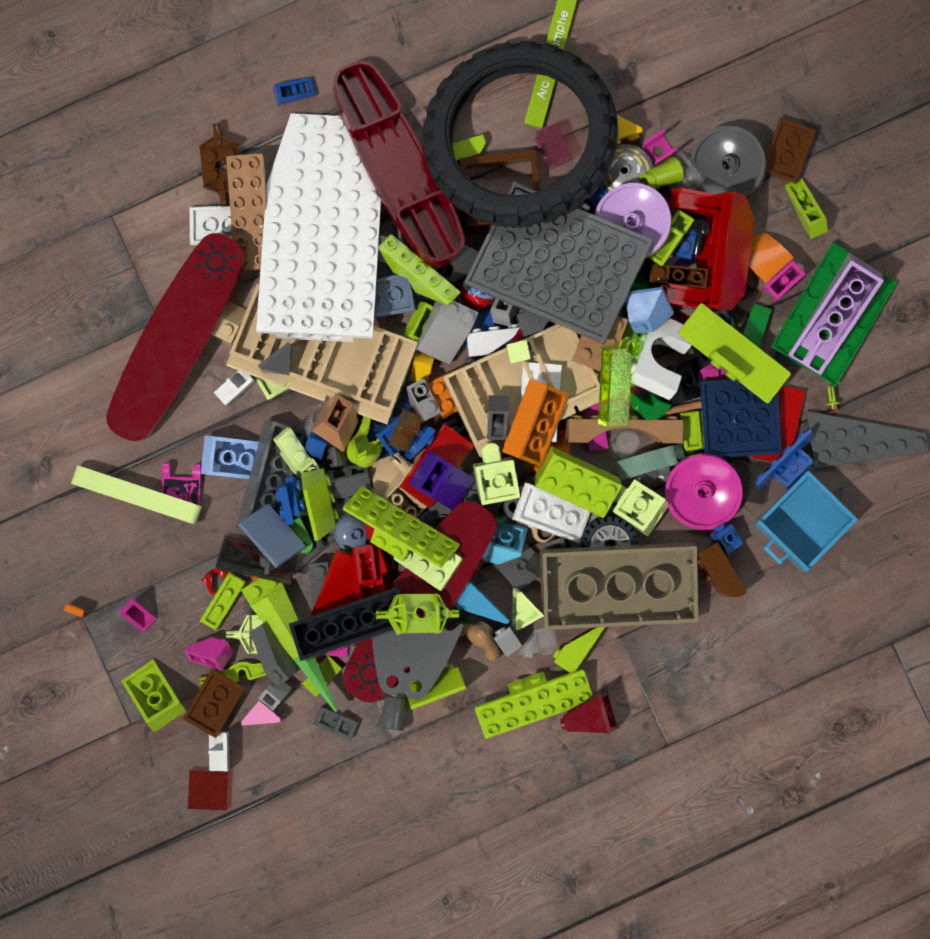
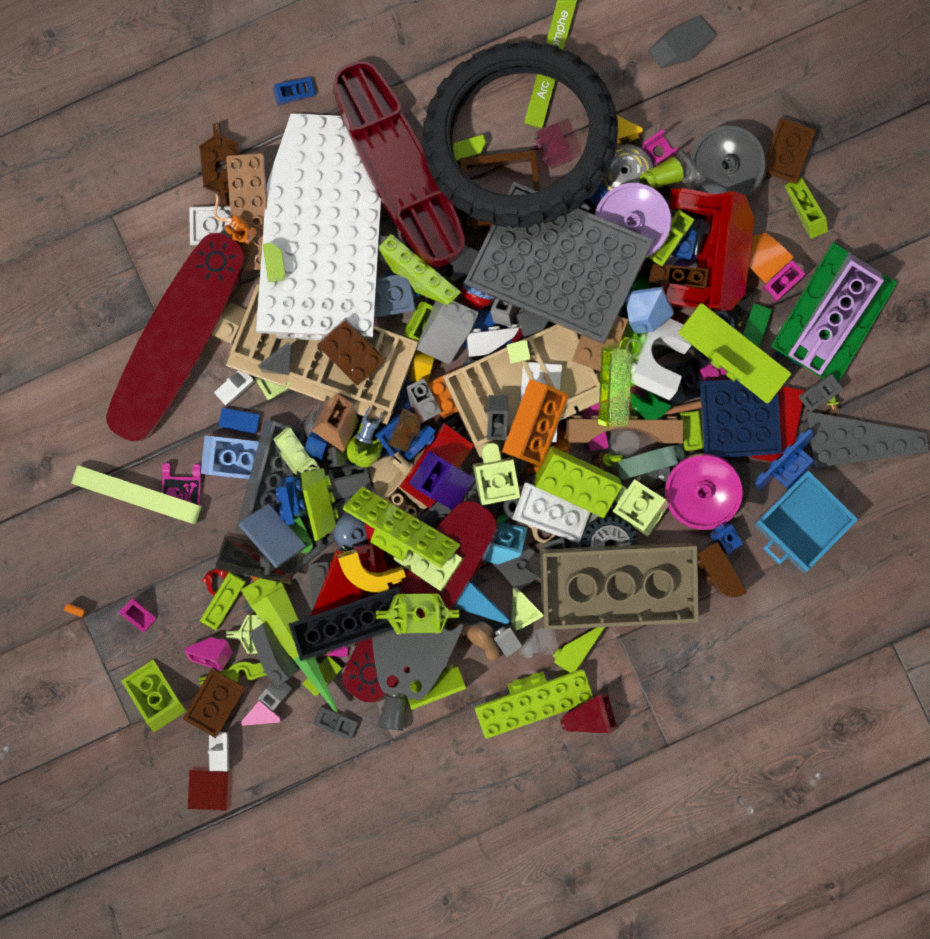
none -> orange animal [214,194,257,245]
none -> blue tile [218,408,260,434]
none -> lime piece [263,243,286,283]
none -> reddish brown plate [317,318,385,386]
none -> yellow arch [337,549,406,592]
none -> sand blue piece [356,407,383,444]
none -> piece [591,453,623,469]
none -> dark grey piece [648,15,716,69]
none -> dark grey slope [798,374,843,412]

